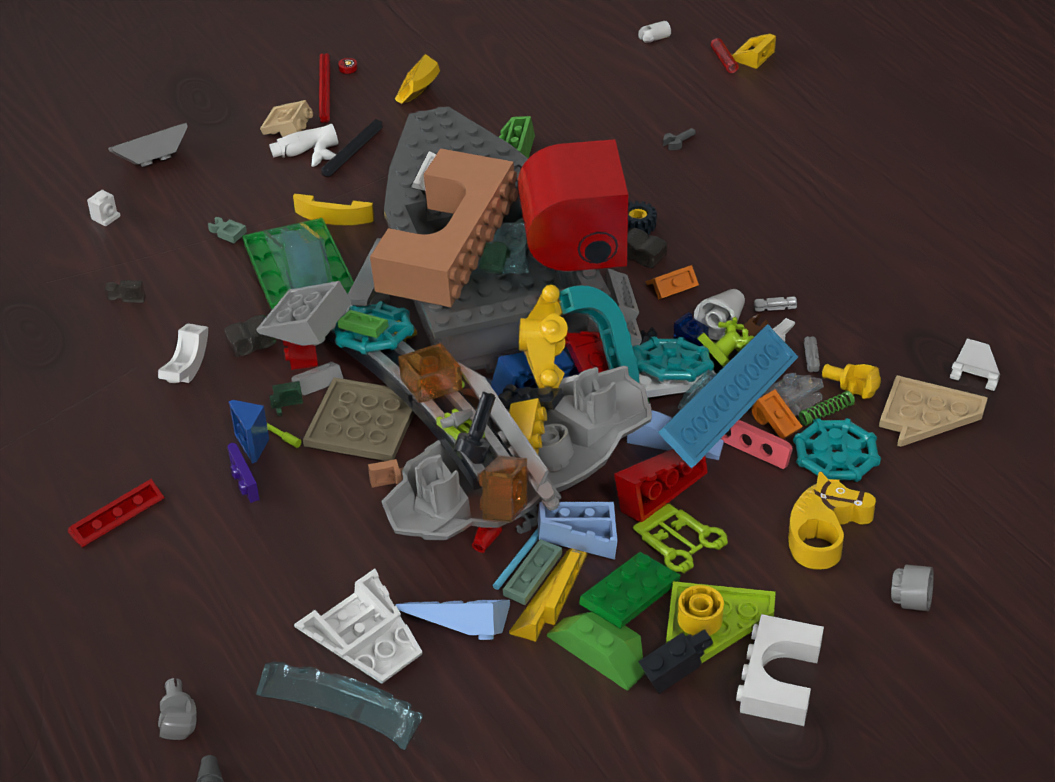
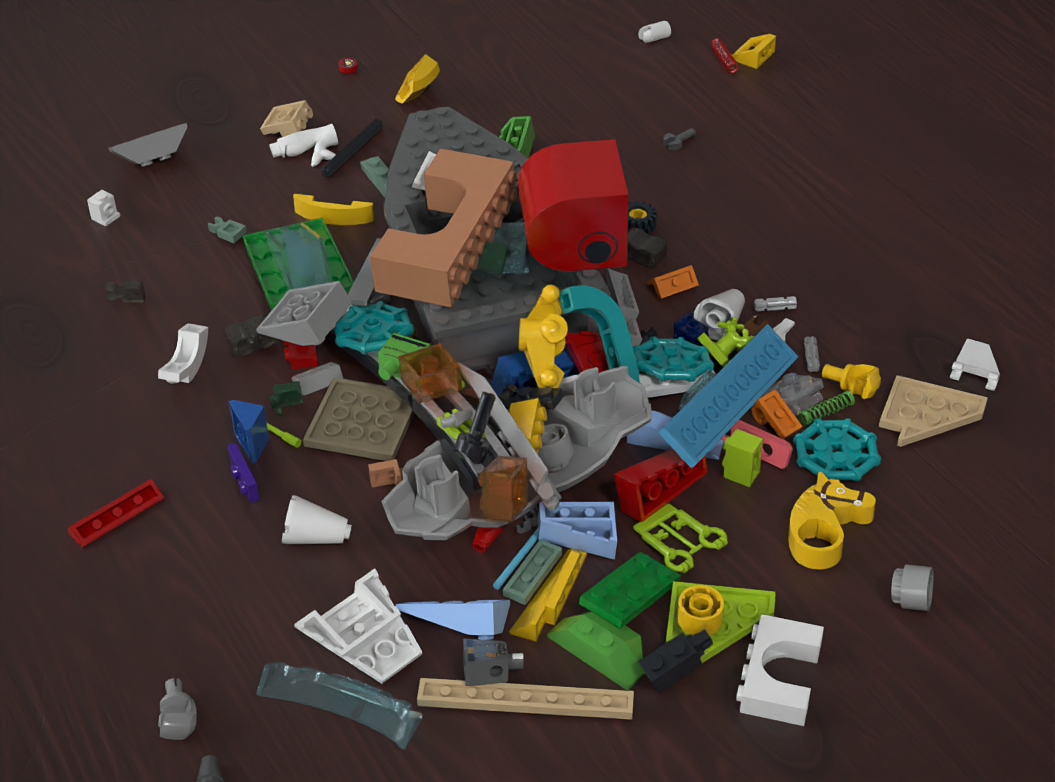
red axle [319,53,330,123] -> none
bright green plate [337,310,389,338] -> none
none -> white cone [282,495,352,544]
none -> sand green plate [360,156,389,197]
none -> bright green torso [378,333,432,380]
none -> tan plate [417,678,634,719]
none -> dark grey torso [463,639,523,686]
none -> lime brick [722,429,763,487]

